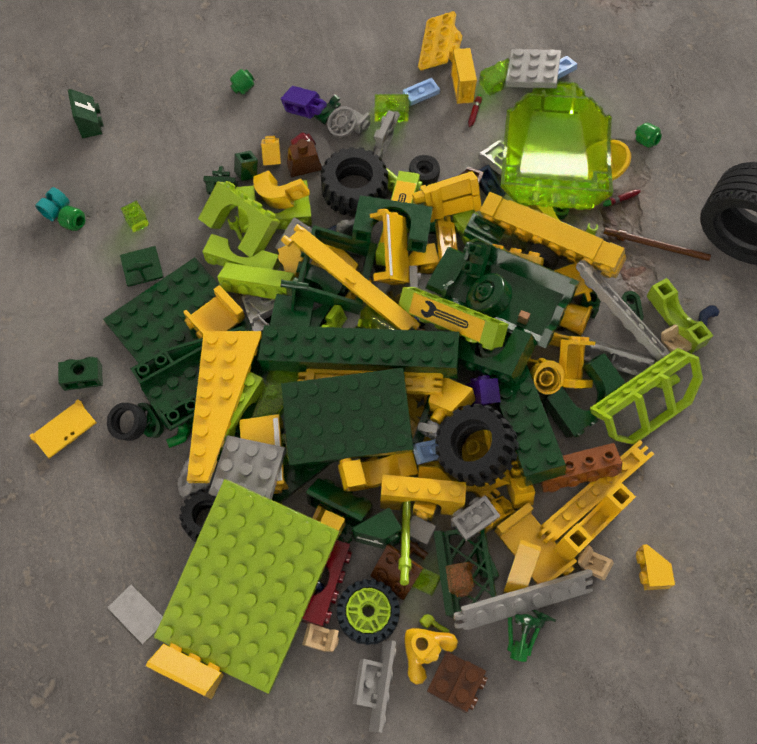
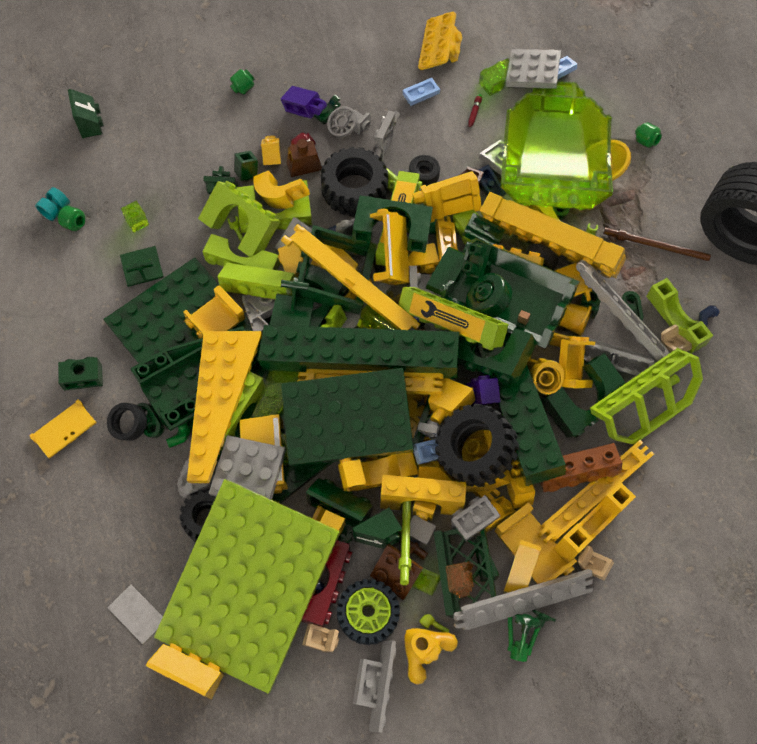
clear neon green brick [374,94,409,122] -> none
reddish brown plate [427,651,488,713] -> none
yellow window [451,48,477,104] -> none
dark red piece [603,189,641,206] -> none
yellow slope [636,544,675,590] -> none

